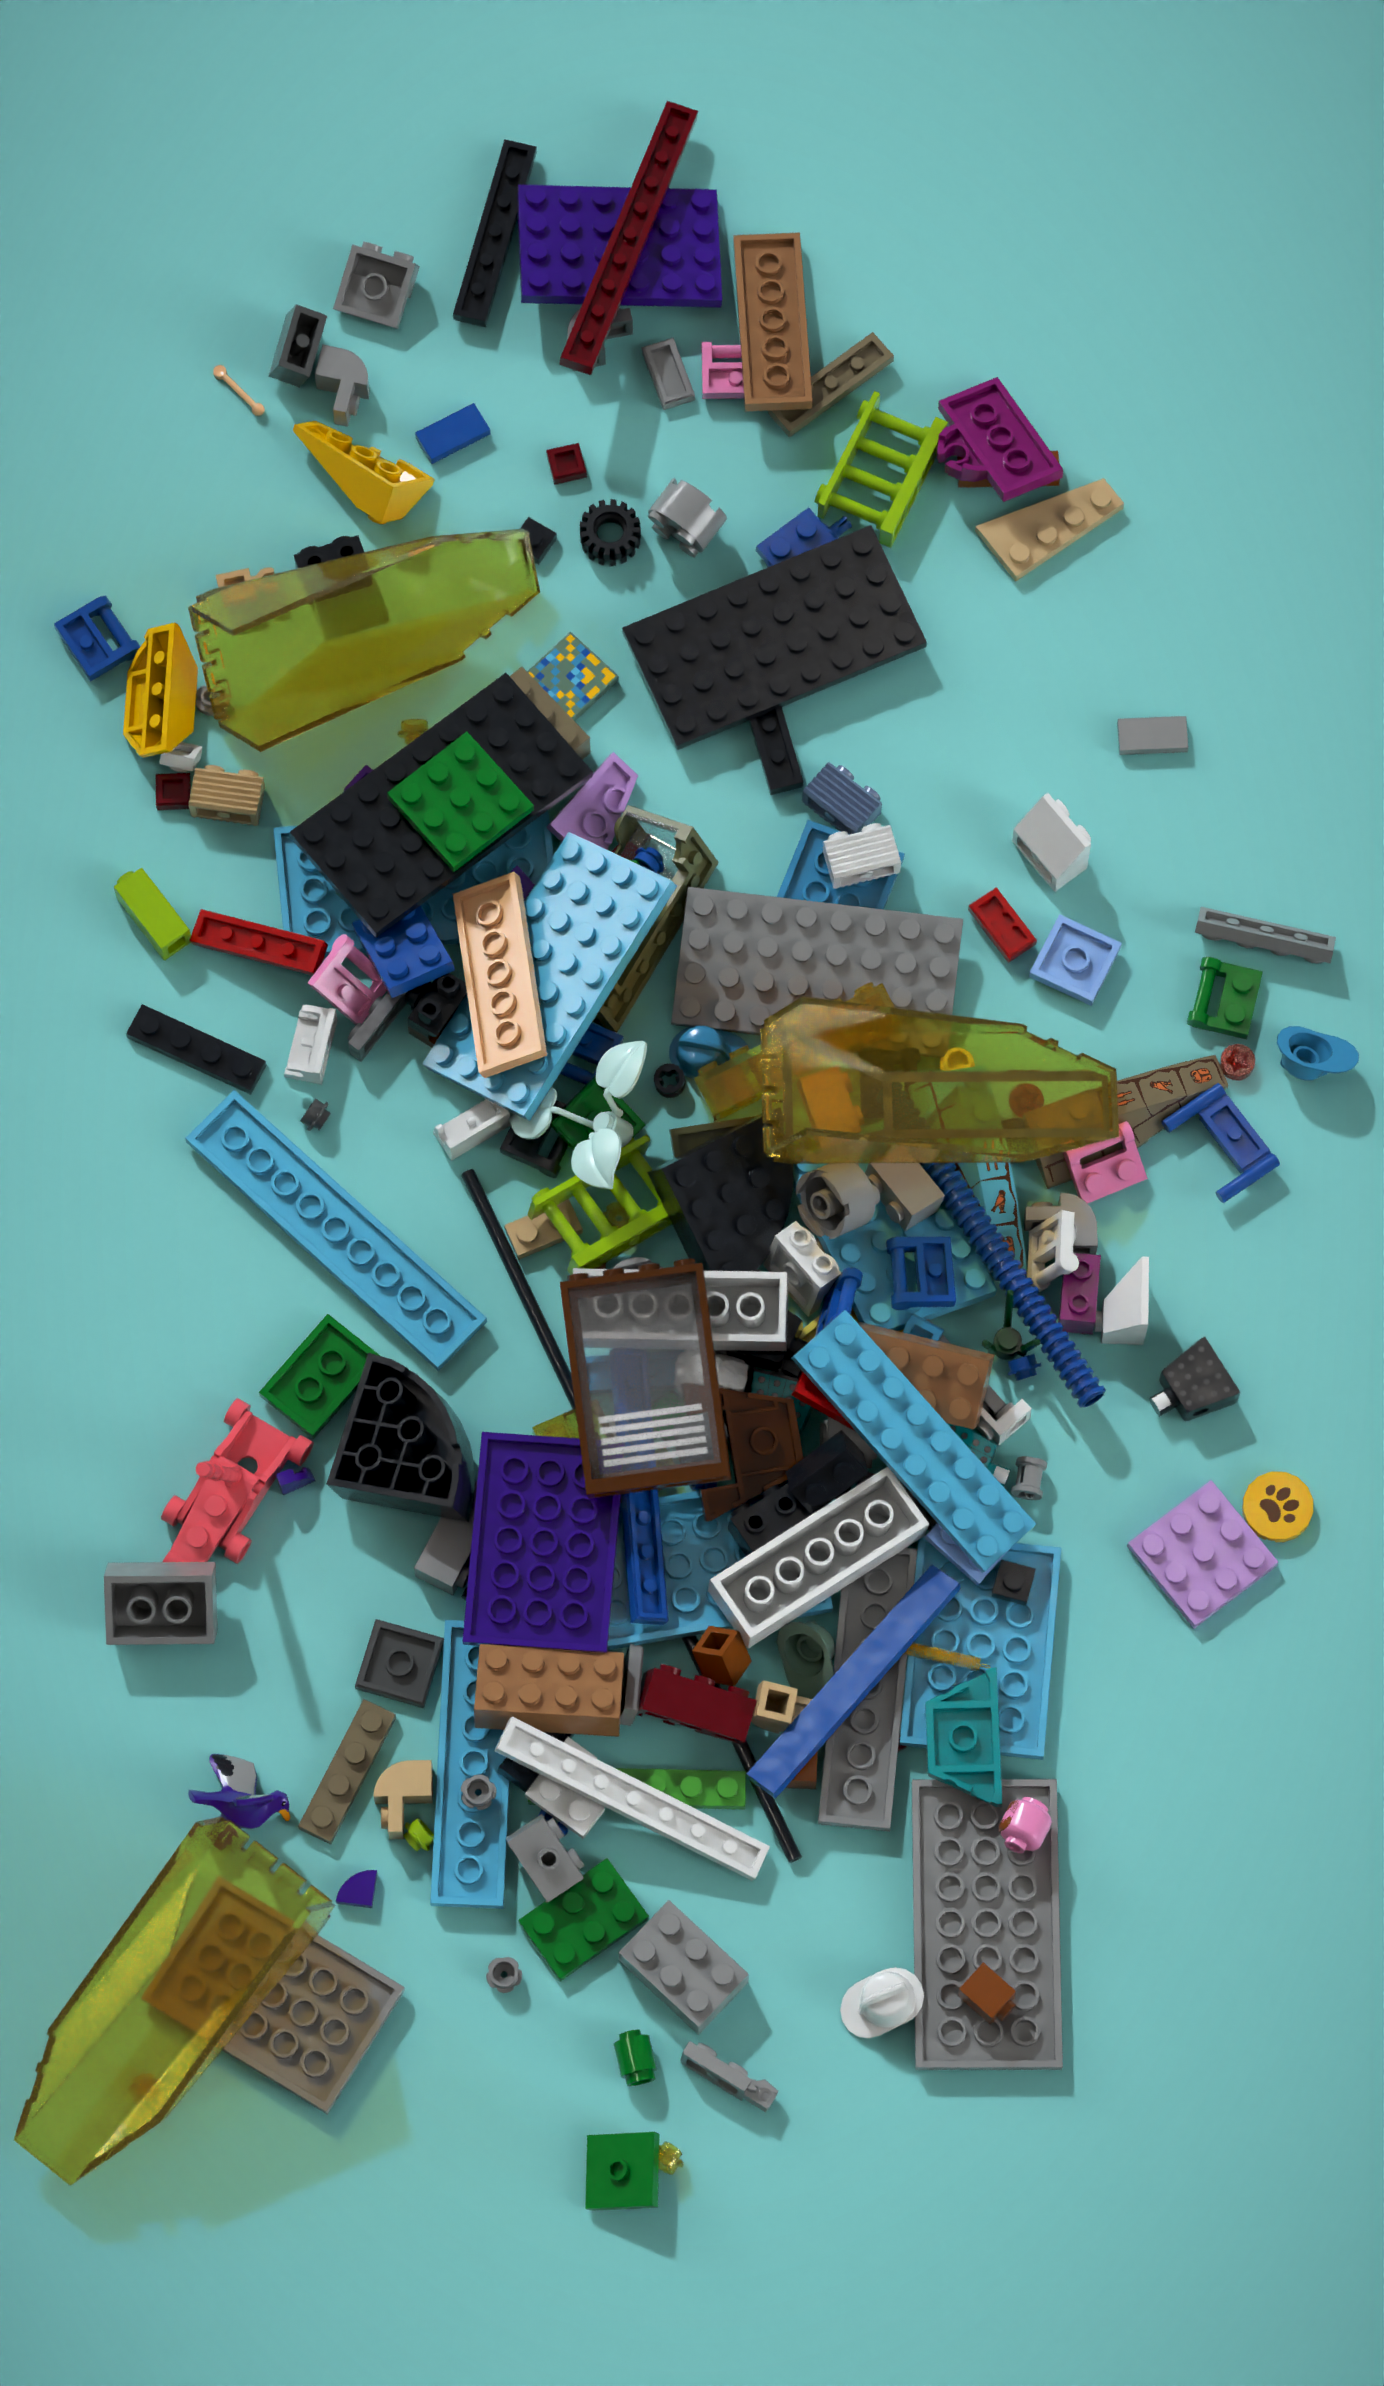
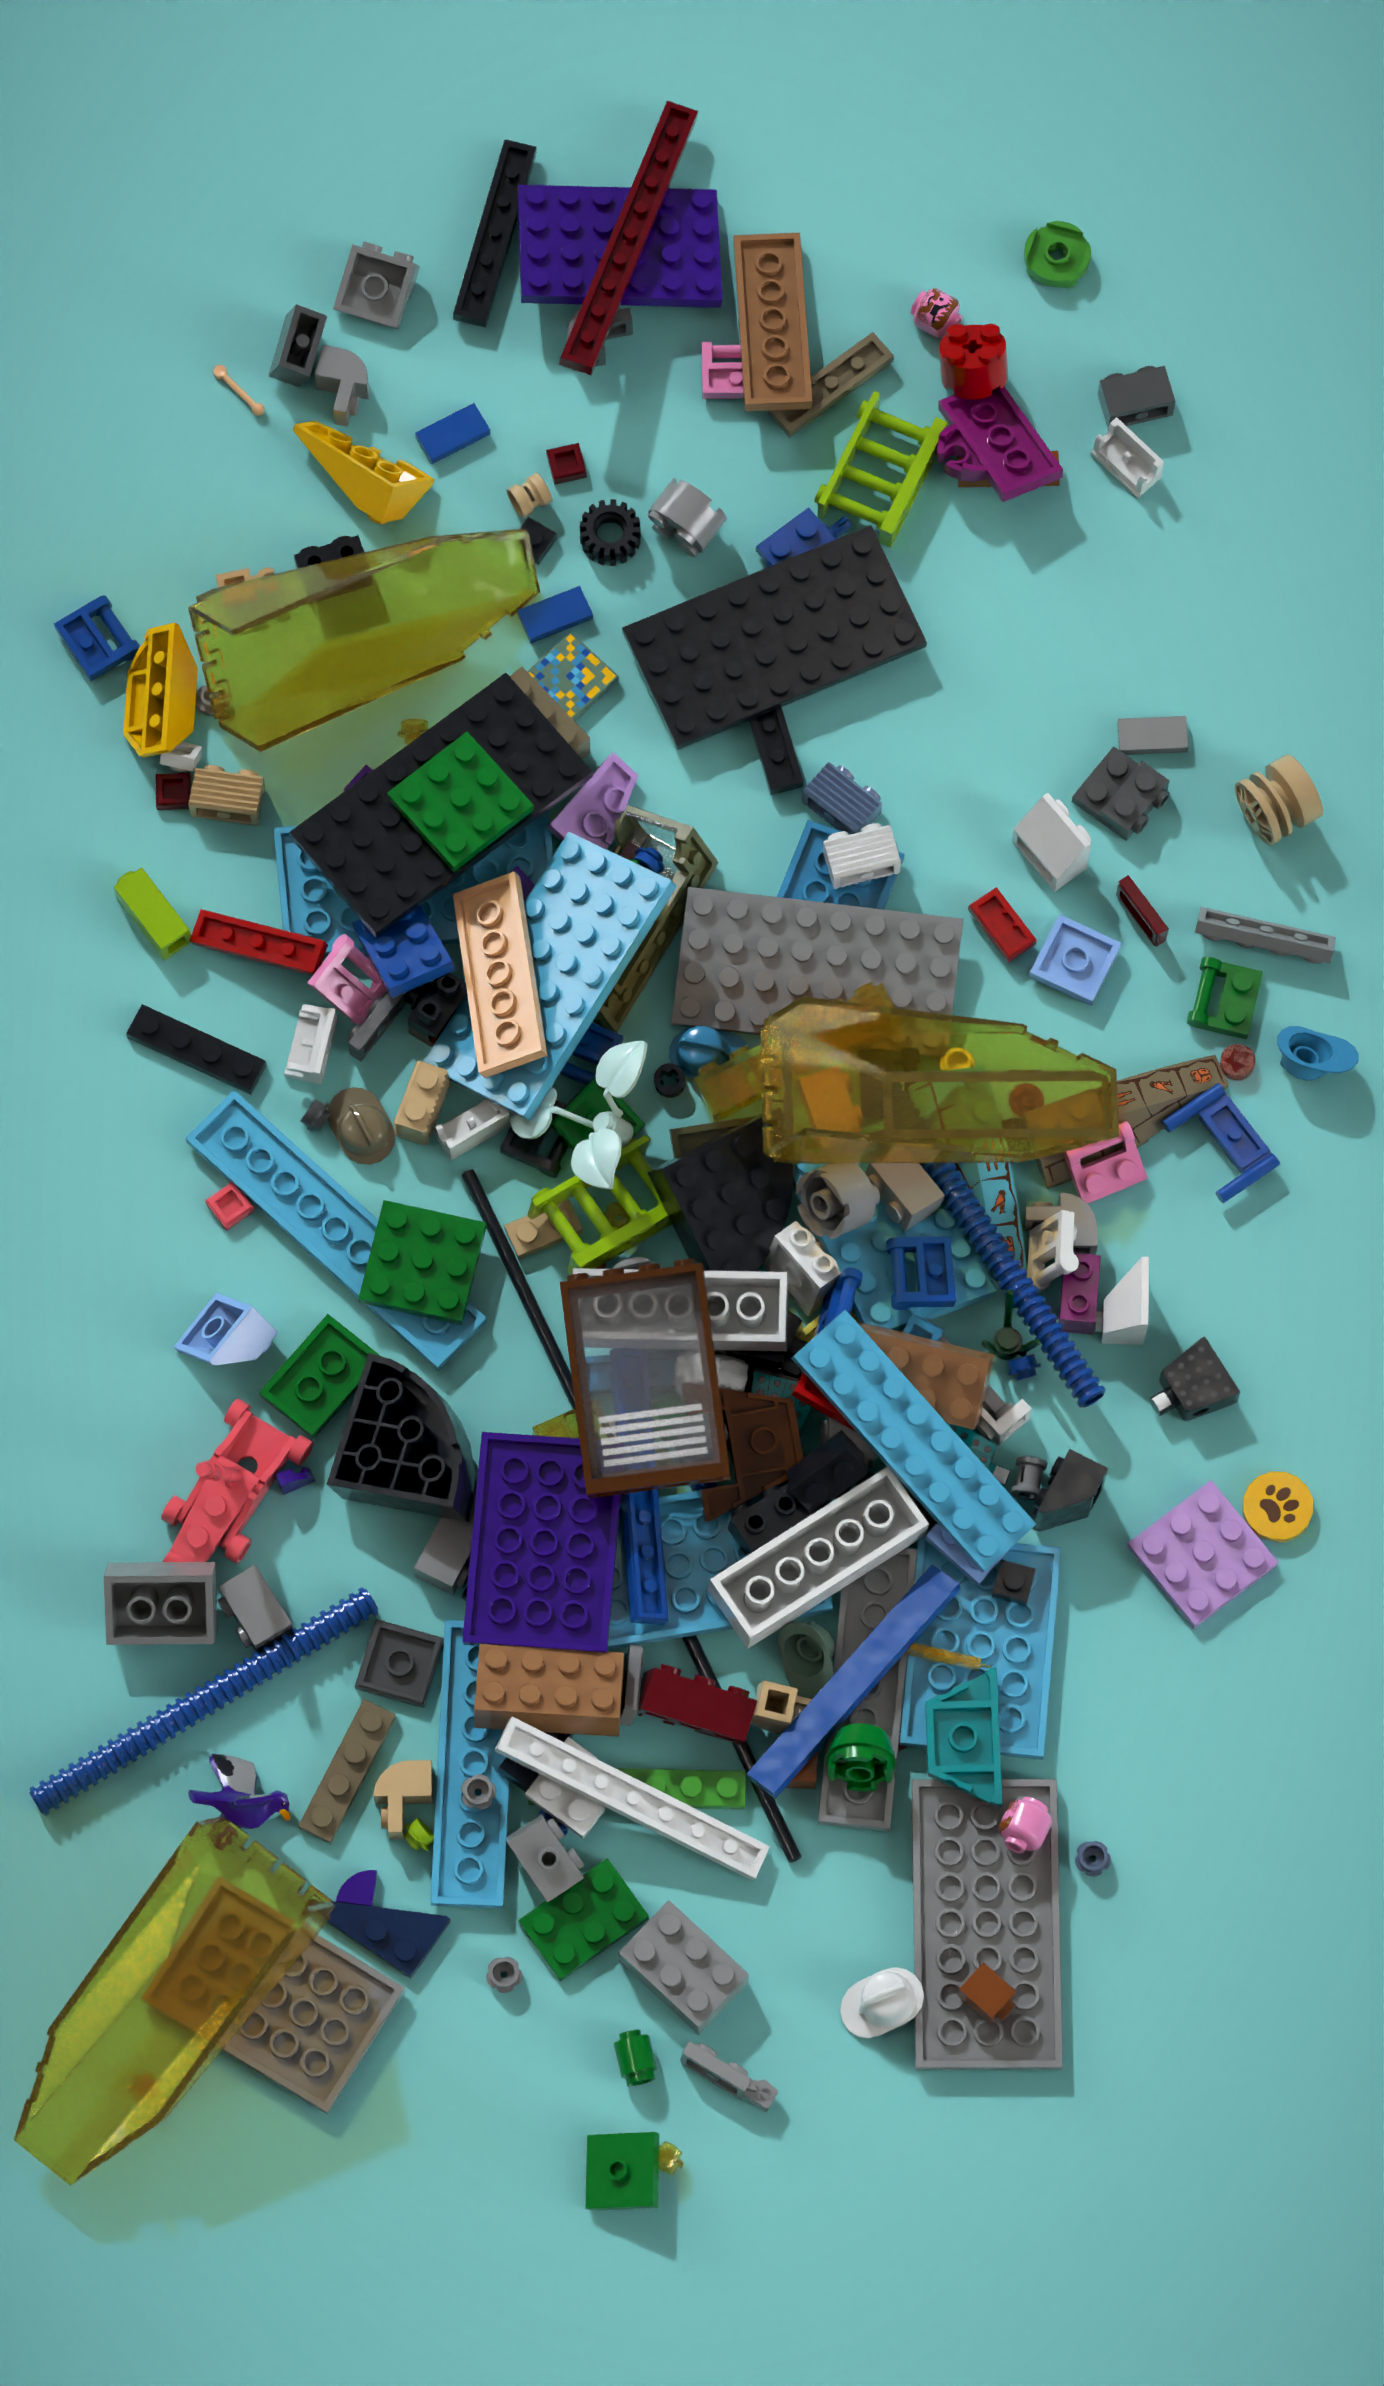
light grey tile [642,338,695,410] -> none
dark orange brick [692,1626,751,1686] -> none
tan wing [975,478,1124,582] -> none
none -> blue piece [29,1587,378,1816]
none -> light blue slope [174,1293,278,1366]
none -> coral tile [205,1182,255,1231]
none -> light grey brick [217,1565,293,1653]
none -> dark blue wing [306,1899,451,1979]
none -> dark tan piece [327,1087,395,1165]
none -> green plate [358,1200,487,1325]
none -> tan brick [393,1061,450,1145]
none -> tan wheel [506,473,553,518]
none -> blue tile [517,586,593,644]
none -> green cone [825,1723,897,1792]
none -> bright pink head [910,288,963,338]
none -> red brick [939,324,1008,400]
none -> bright green plate [1024,221,1091,288]
none -> black slope [1032,1449,1108,1532]
none -> dark grey plate [1072,746,1170,841]
none -> sand blue plate [1075,1841,1111,1877]
none -> white hinge [1090,417,1164,498]
none -> dark grey brick [1098,366,1175,430]
none -> dark red tile [1116,875,1169,947]
none -> tan wheel [1235,754,1323,845]

